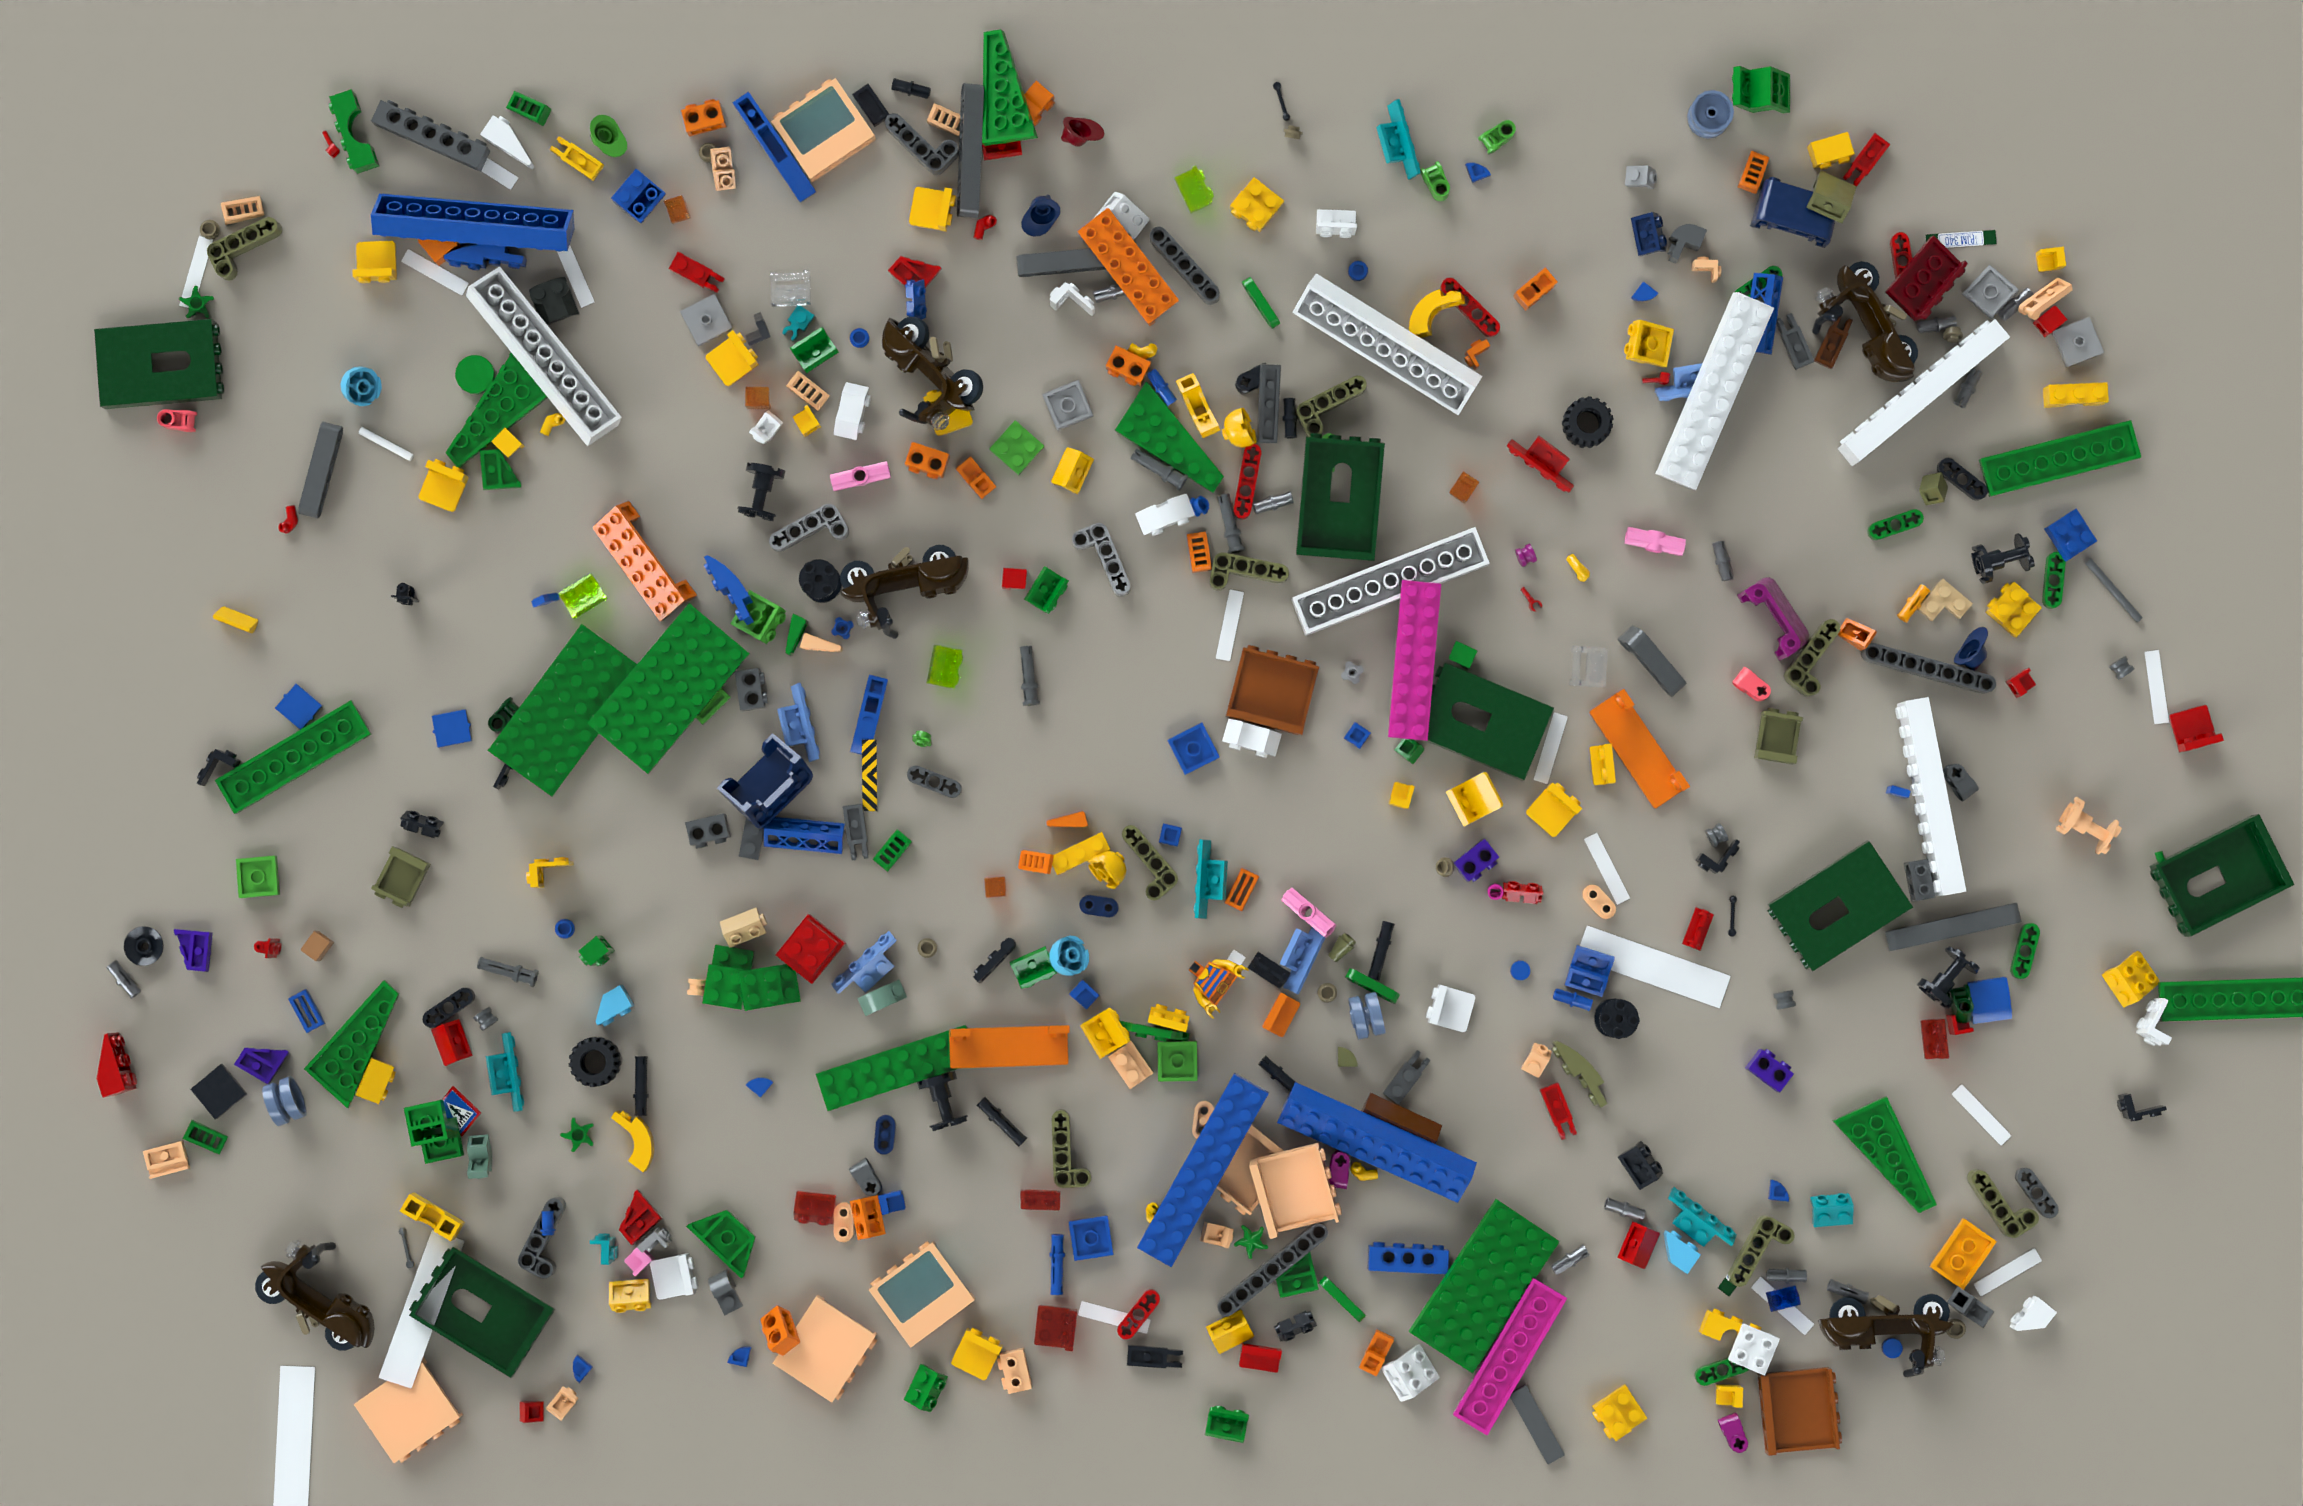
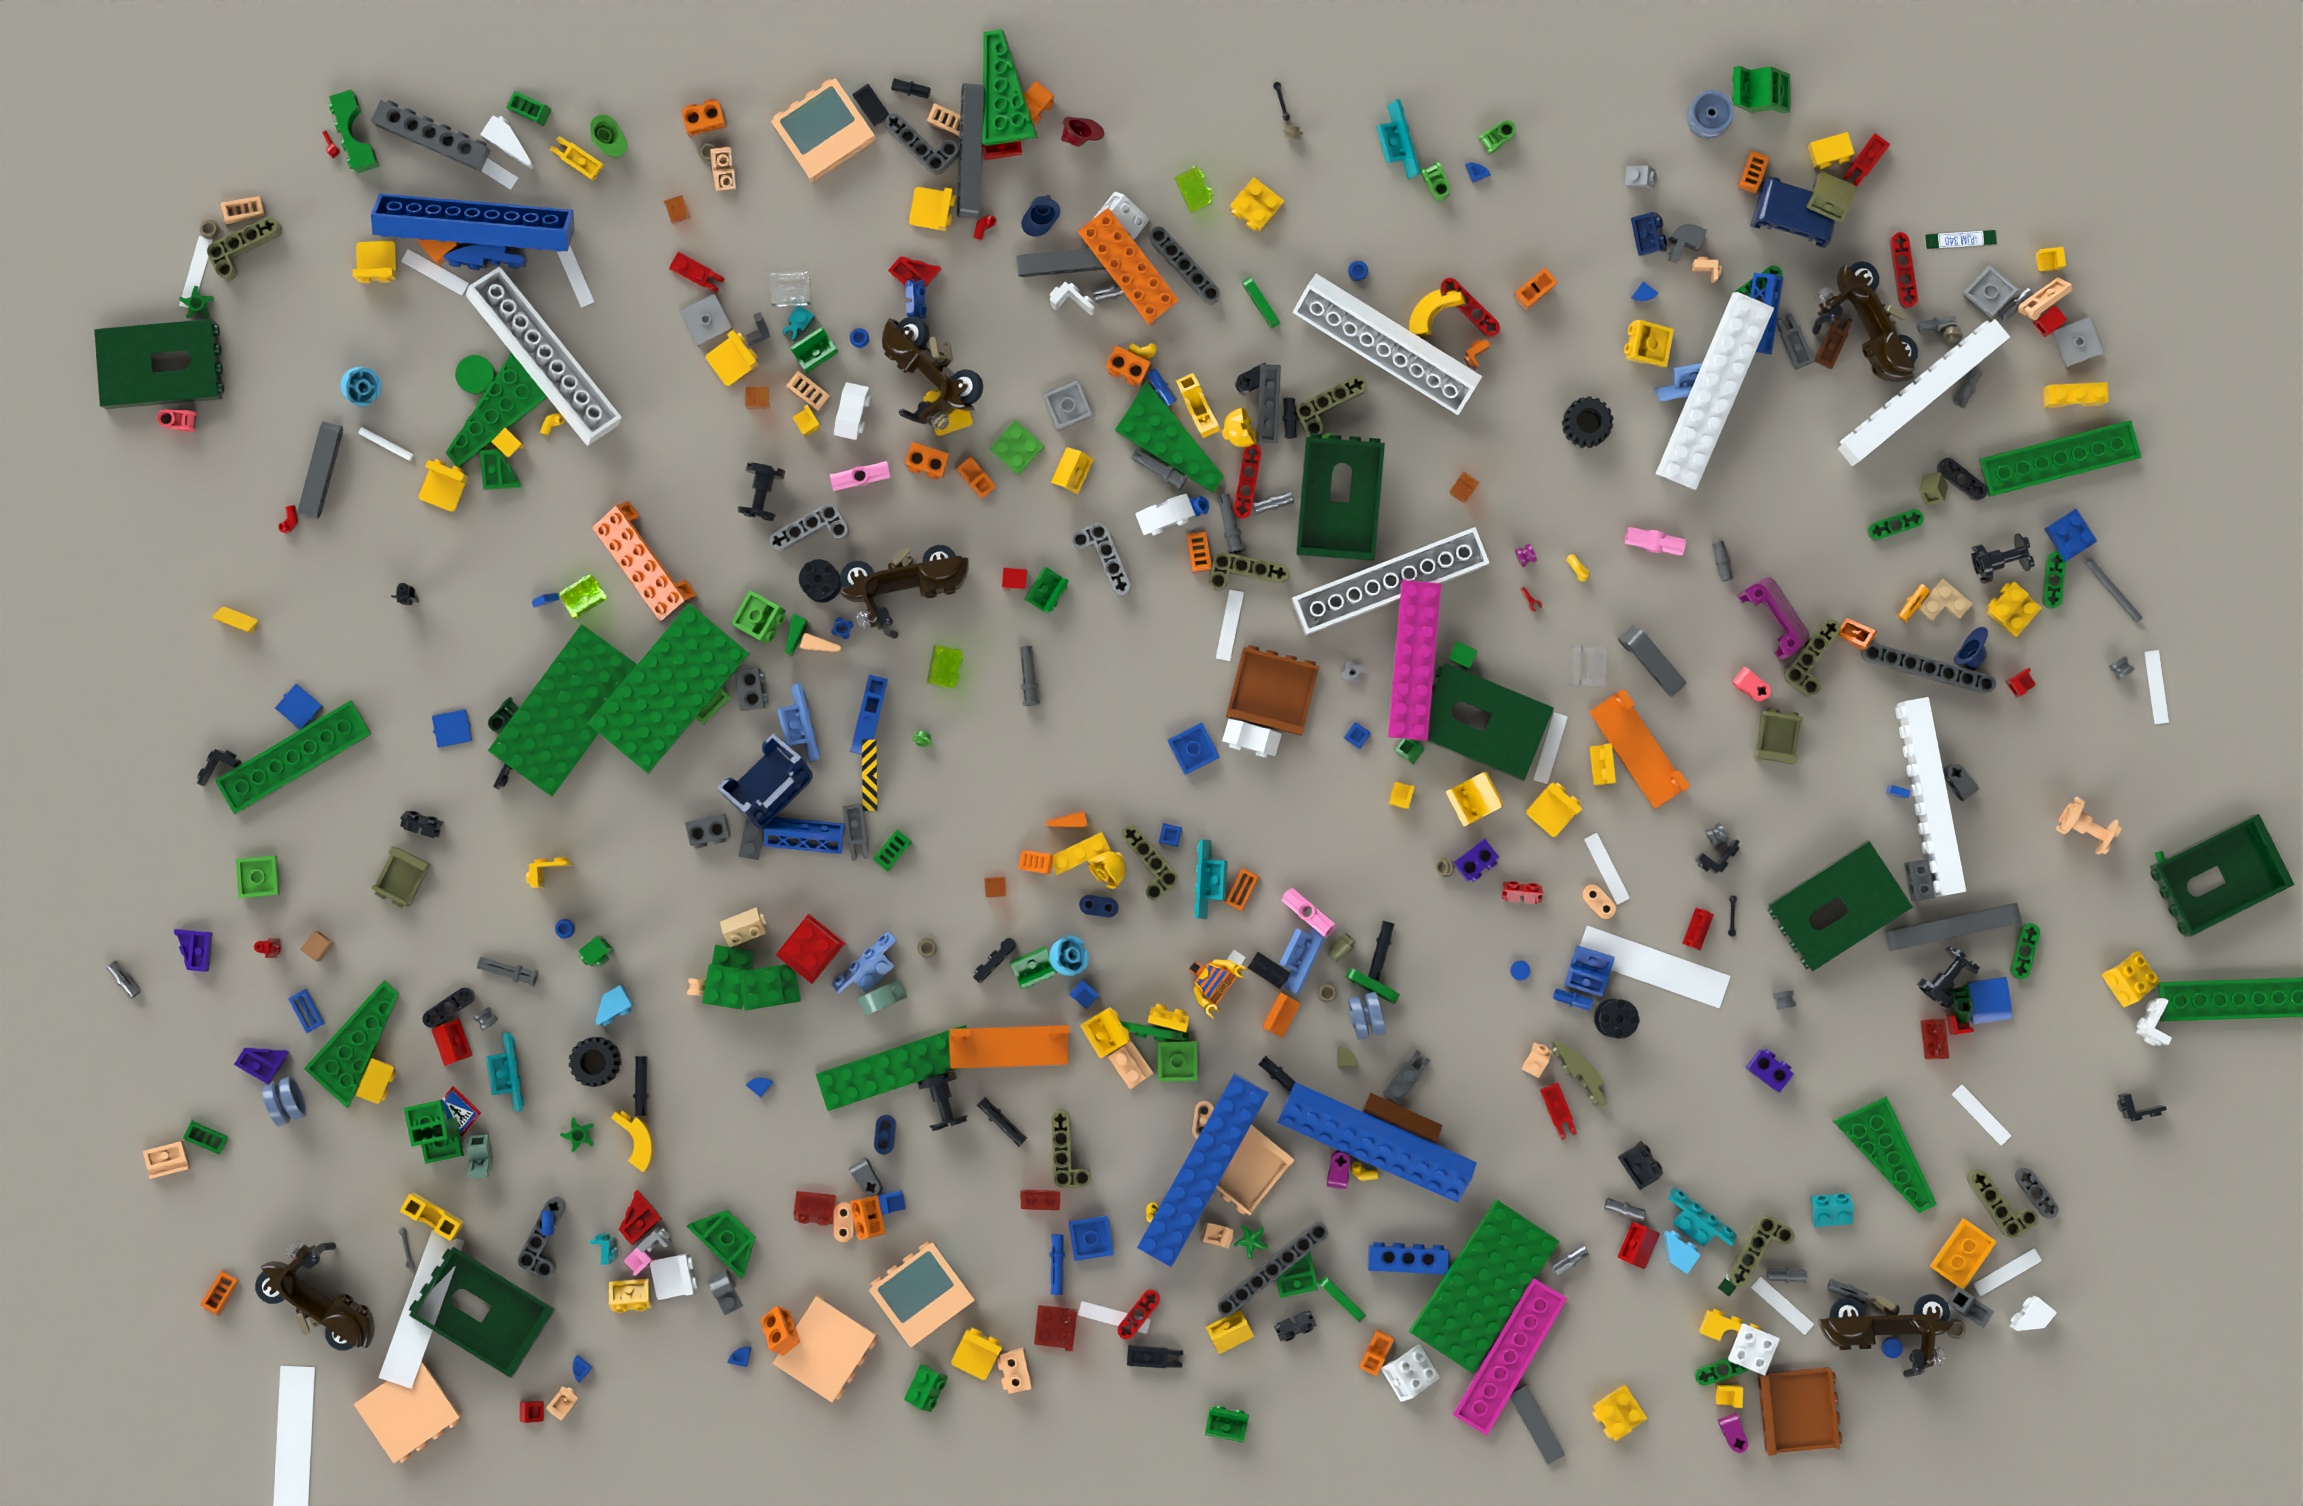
red slope [96,1032,137,1098] -> none
black dish [124,926,164,966] -> none
black tile [190,1064,247,1120] -> none
pearl dark grey slope [529,277,579,325] -> none
blue slope [611,169,666,223] -> none
blue slope [704,555,754,625] -> none
blue slope [732,92,816,203] -> none
white bracket [749,410,783,444] -> none
dark grey beam [907,766,962,798] -> none
red panel [1239,1343,1282,1373] -> none
light nougat panel [1249,1143,1342,1239] -> none
white bracket [1316,209,1357,238] -> none
white bracket [1426,984,1475,1032] -> none
dark pink hinge [1487,883,1503,900] -> none
red bracket [1507,436,1574,493] -> none
red hand [1642,372,1670,385] -> none
clear blue bracket [1766,1285,1801,1312] -> none
blue tile [1768,1179,1789,1202] -> none
dark red bracket [1885,235,1968,321] -> none
red bracket [2169,705,2224,753] -> none
none -> orange slope [200,1271,239,1317]

